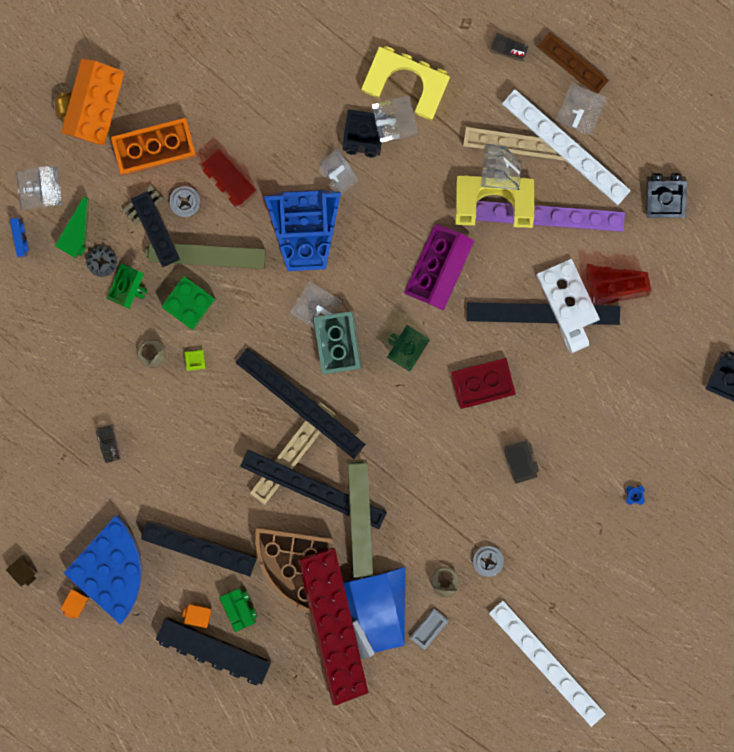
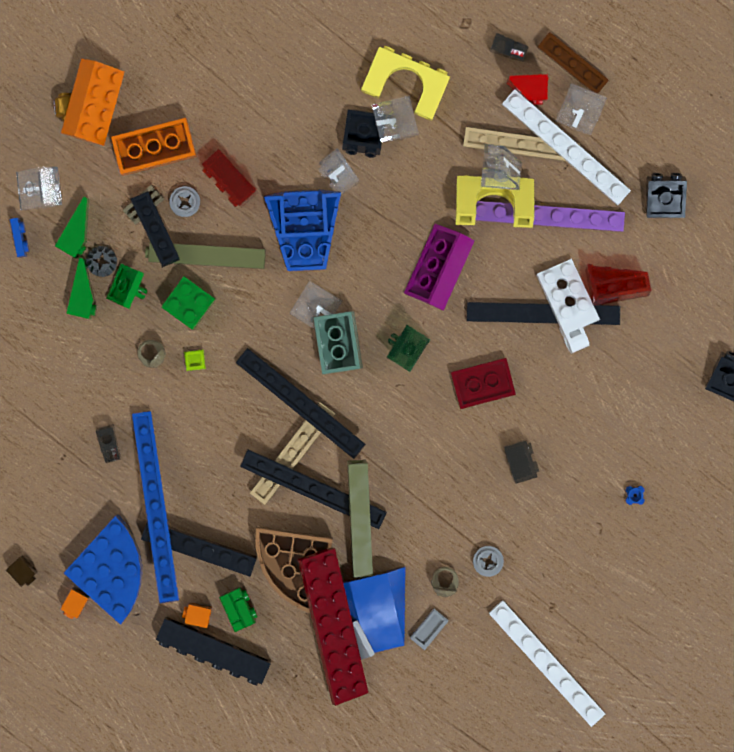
none -> green slope [66,257,97,319]
none -> blue plate [132,411,179,603]
none -> red slope [507,74,548,105]

